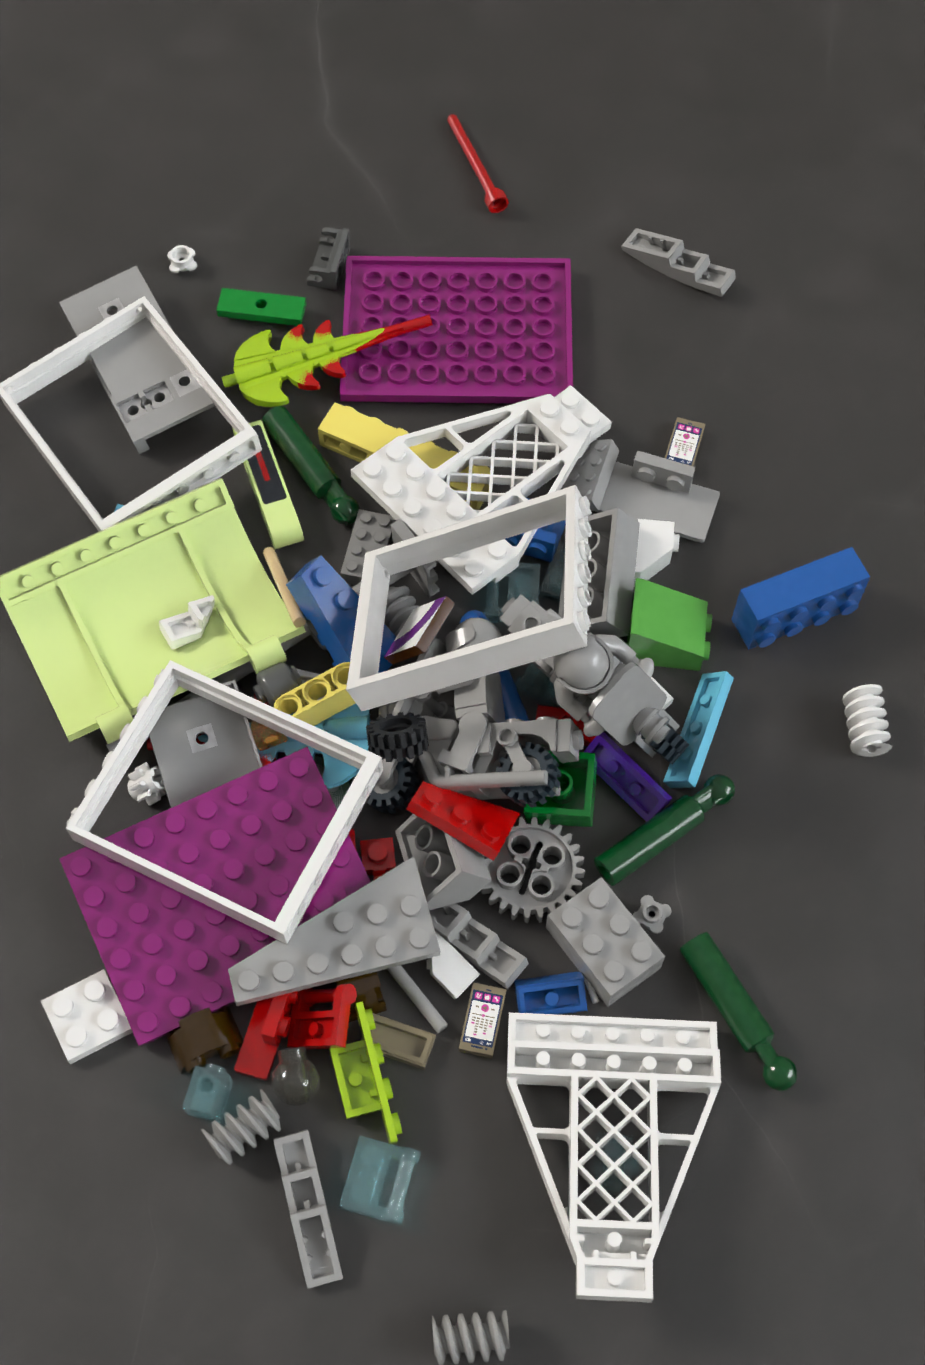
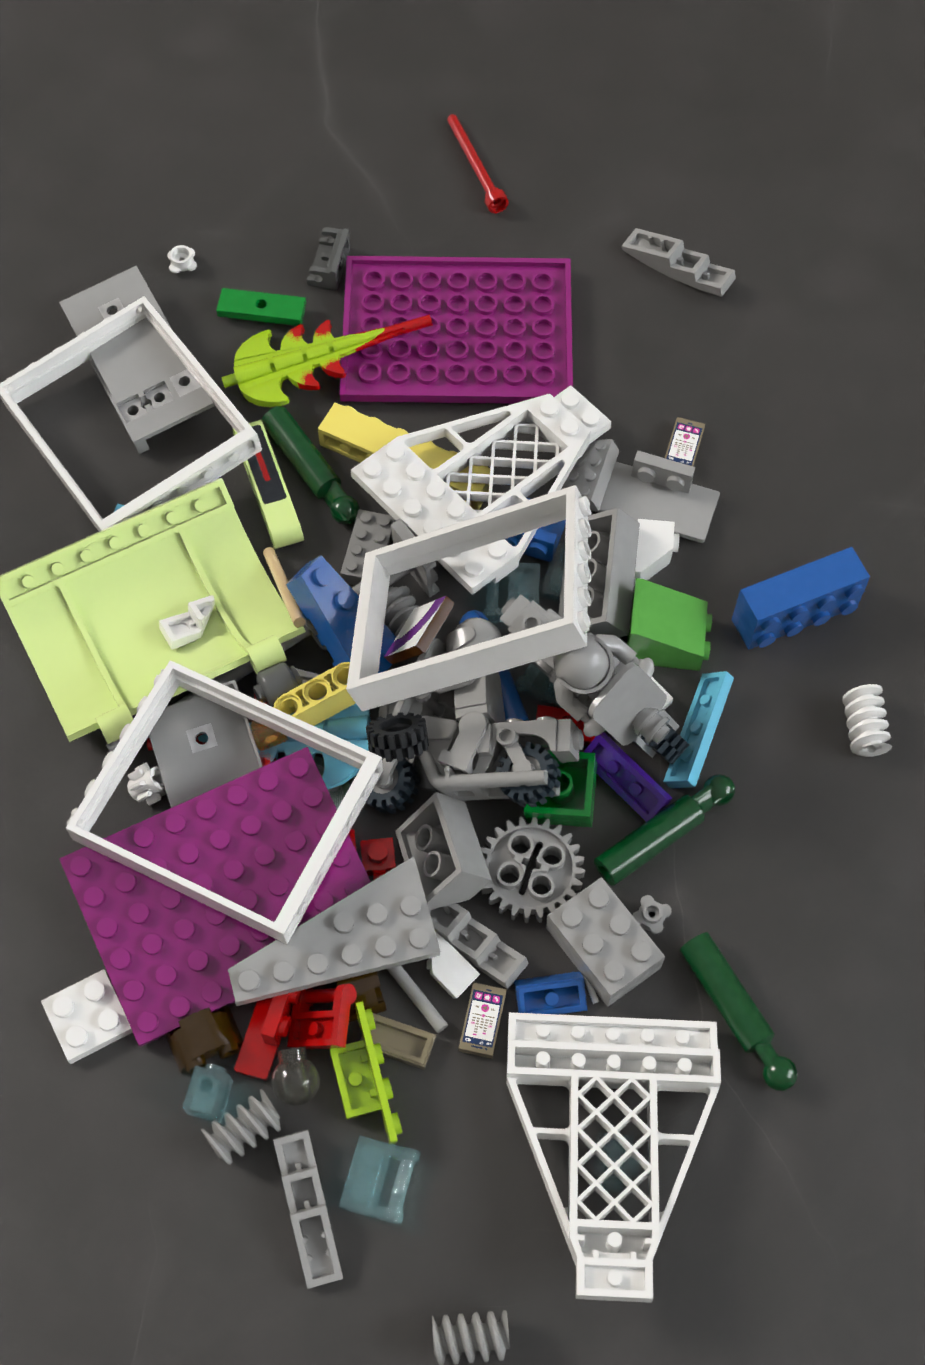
red wing [406,781,520,861] -> none

